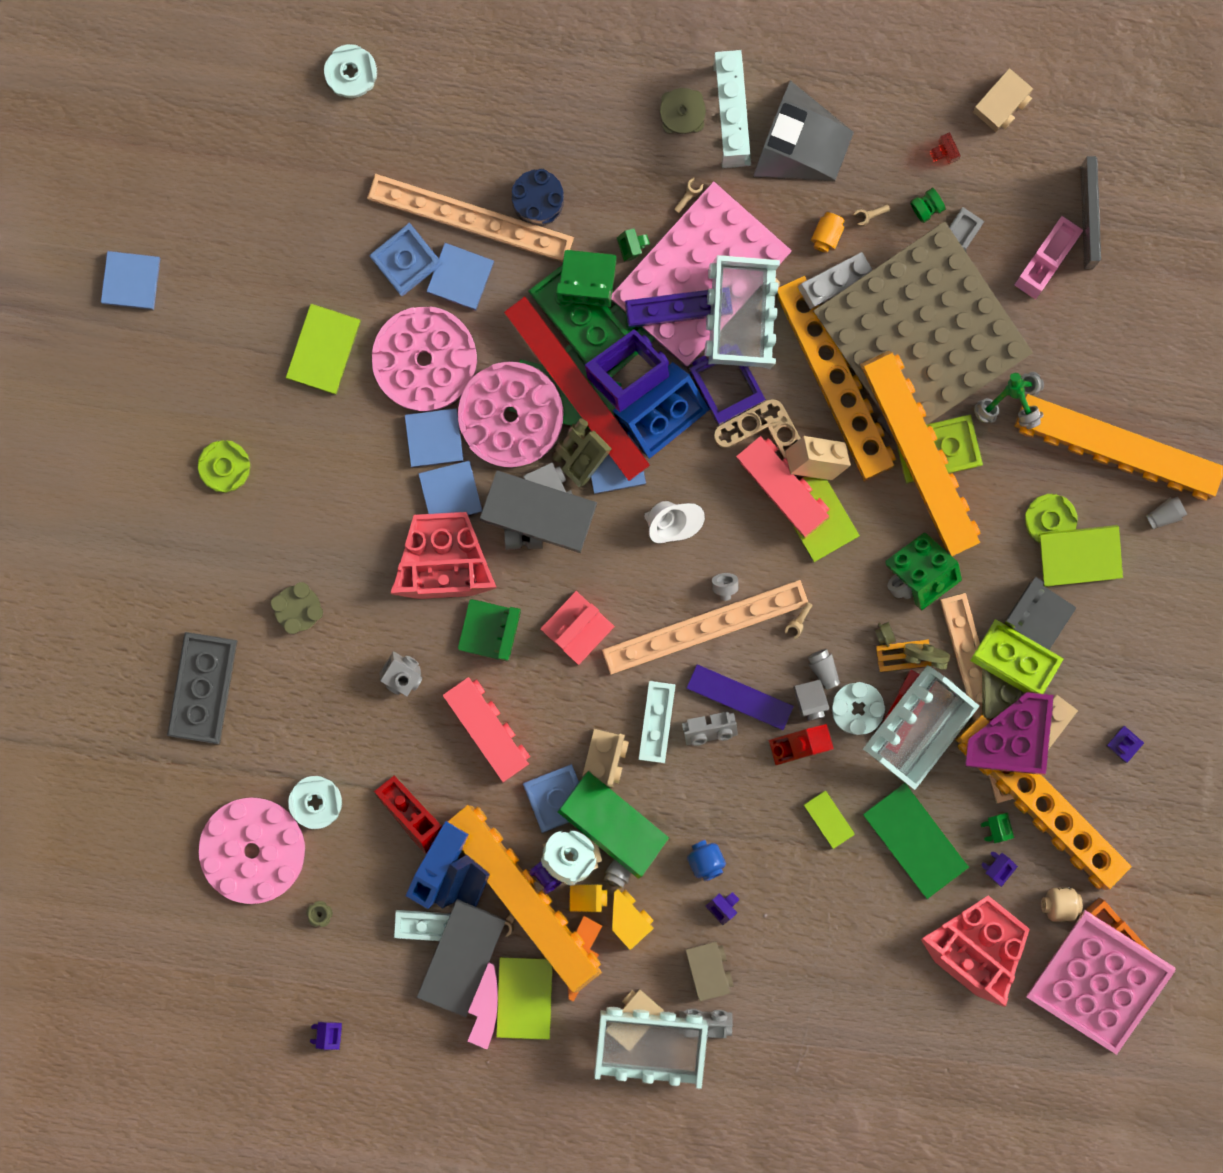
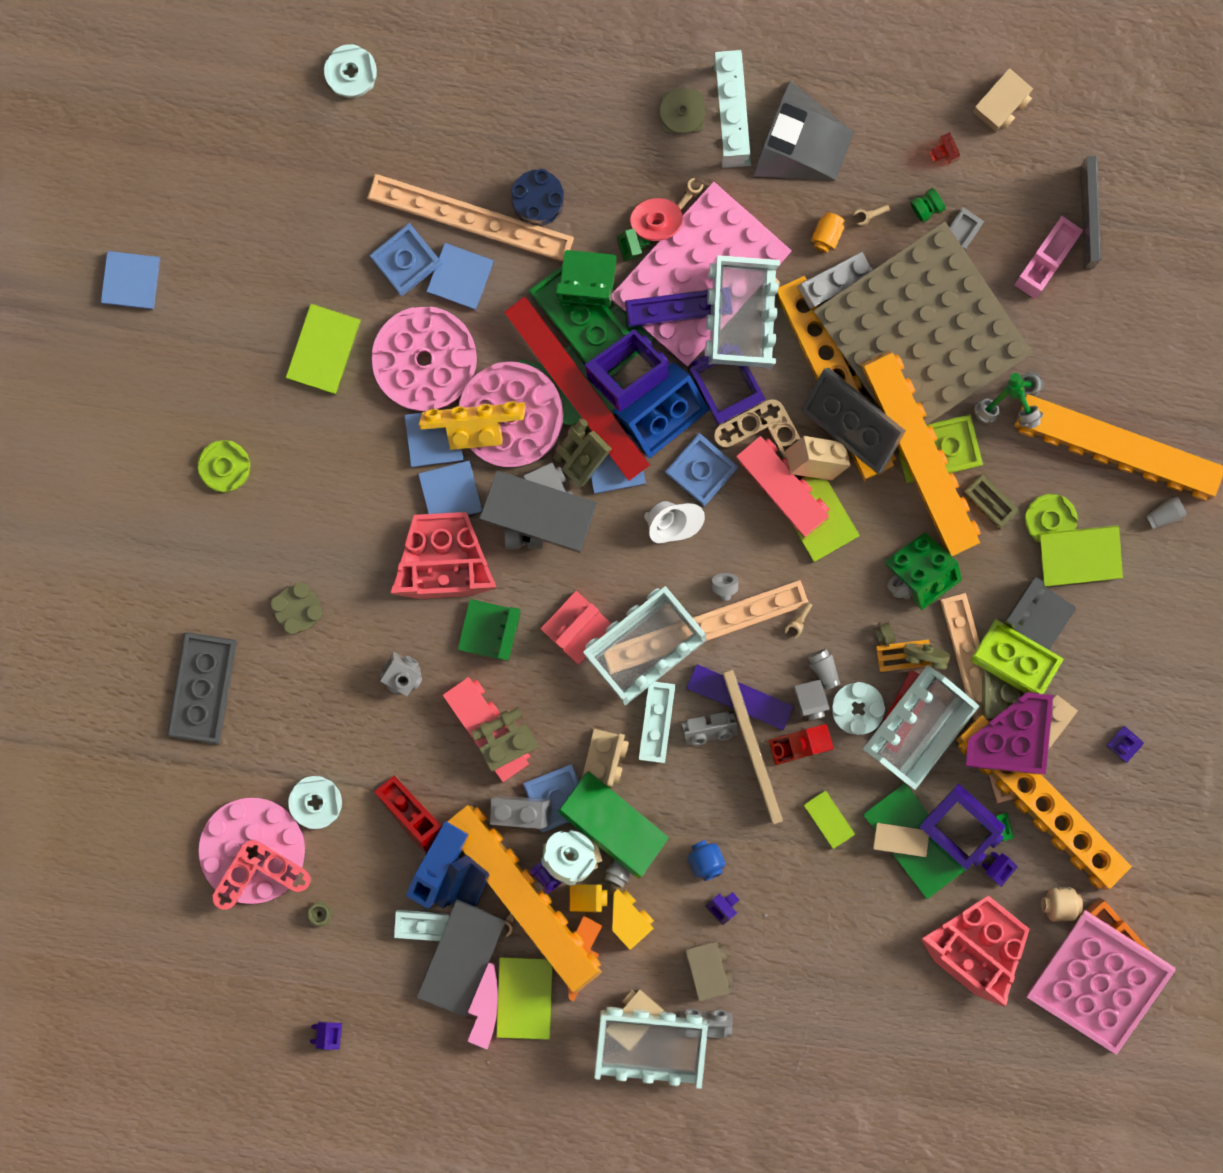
none -> coral beam [213,840,311,910]
none -> yellow bracket [419,401,526,450]
none -> olive plate [471,707,539,772]
none -> light grey brick [490,795,551,829]
none -> clear window [583,586,707,706]
none -> coral dish [630,198,683,241]
none -> medium blue tile [665,433,739,507]
none -> tan tile [723,669,783,824]
none -> dark grey tile [801,368,906,474]
none -> tan tile [873,823,929,857]
none -> dark purple window [919,783,1006,870]
none -> olive tile [963,474,1019,529]

